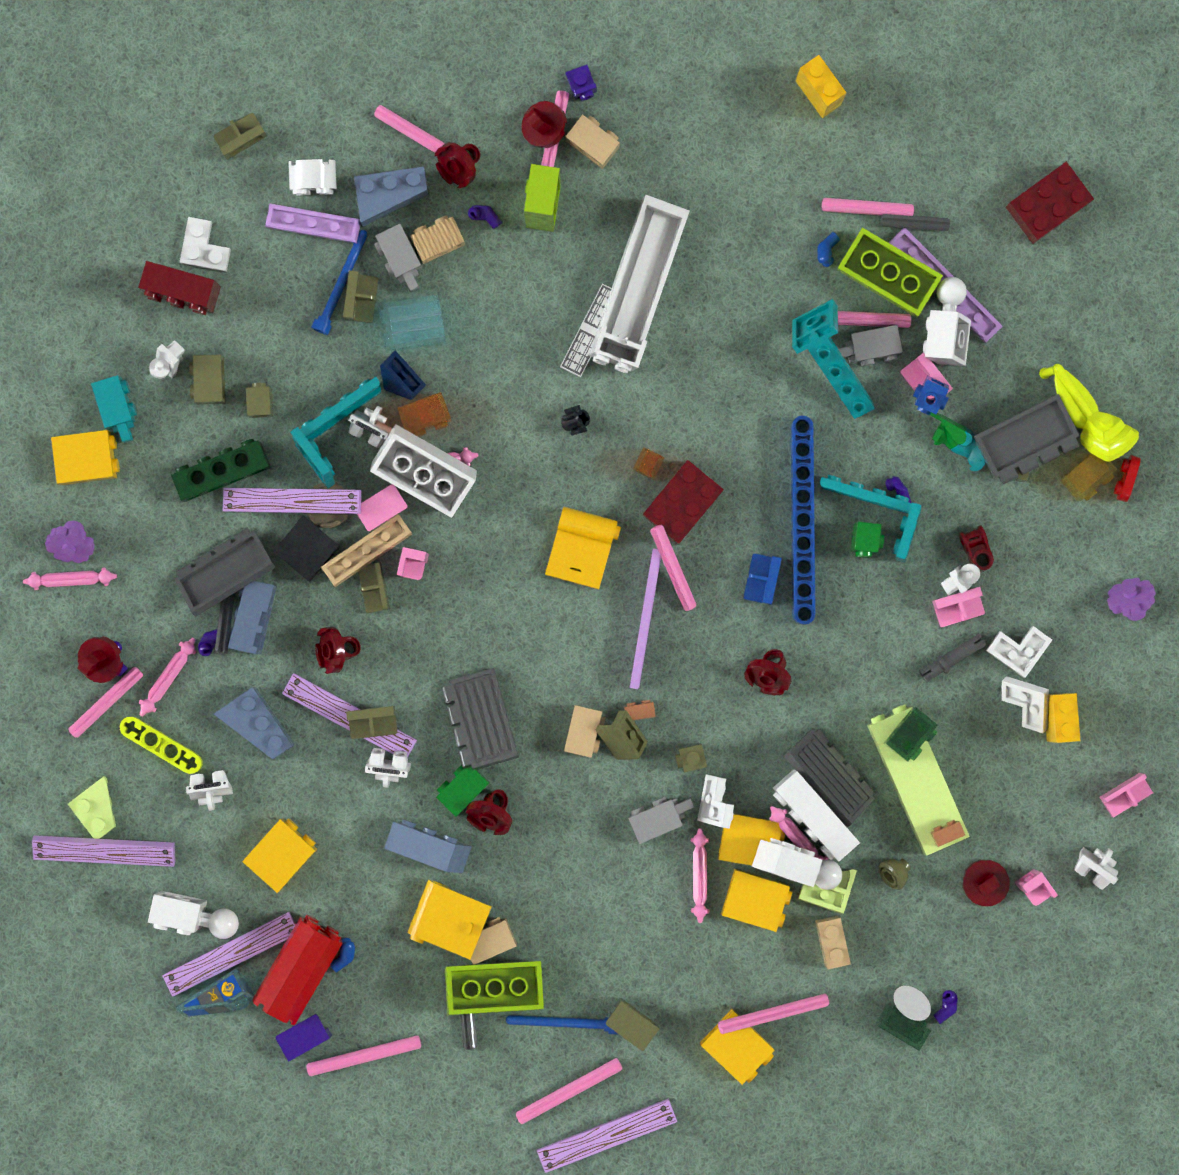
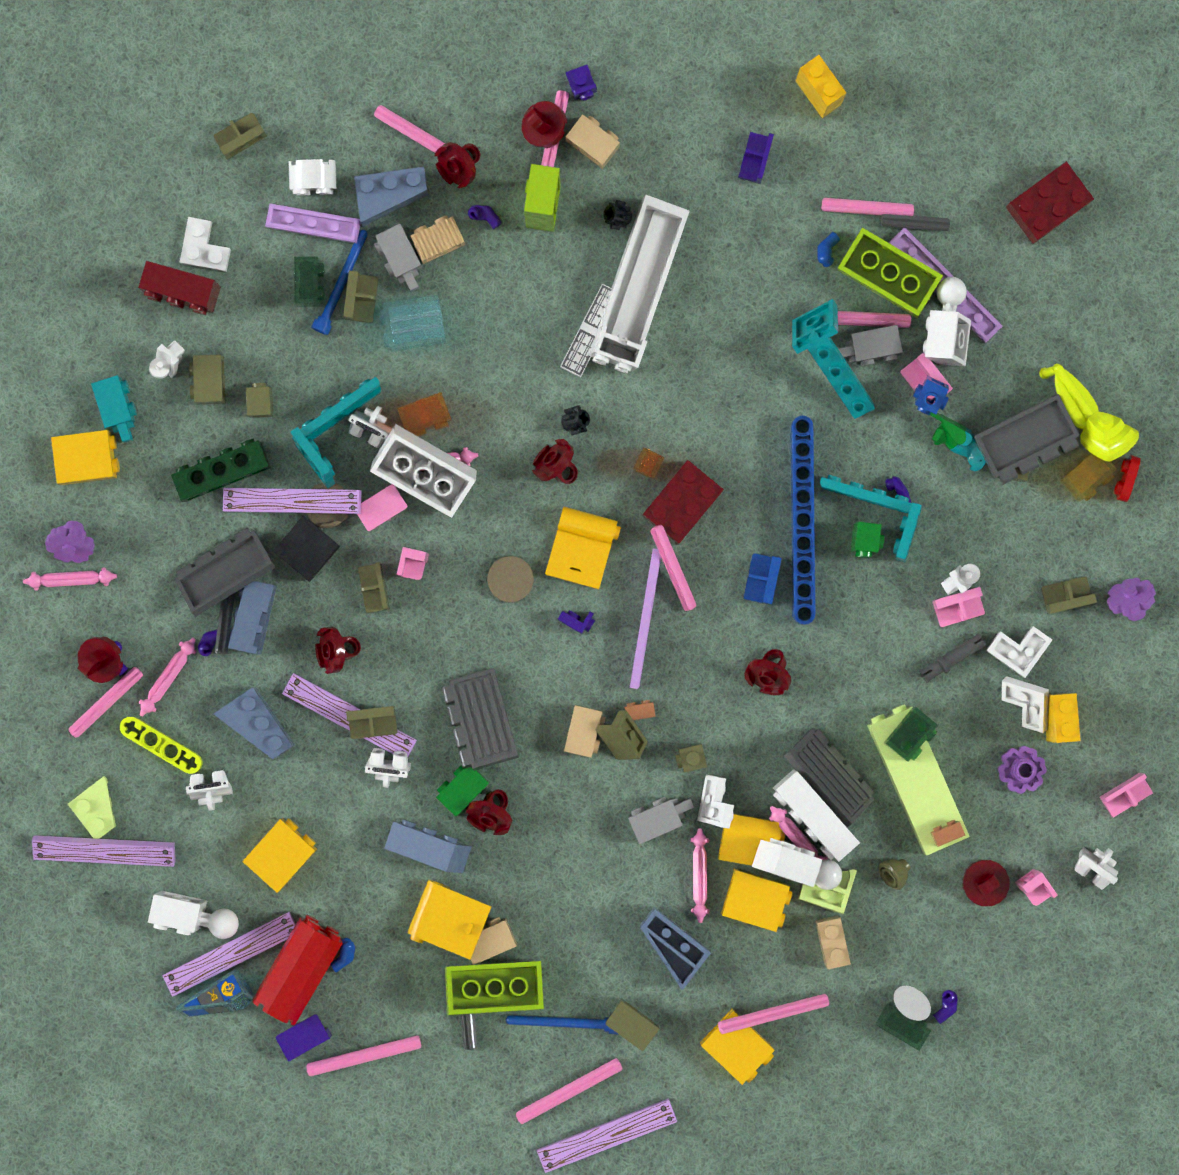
tan plate [321,514,412,587] -> none
dark blue slope [380,350,426,400] -> none
dark red piece [959,525,994,572] -> none
none -> clear green brick [294,256,325,307]
none -> dark tan tile [487,556,534,603]
none -> dark red tile [532,439,578,484]
none -> dark purple bracket [558,610,595,634]
none -> black gear [603,200,632,230]
none -> sand blue wedge [640,907,711,990]
none -> dark purple panel [738,132,774,184]
none -> medium lavender plant [997,746,1047,794]
none -> olive panel [1041,576,1097,614]

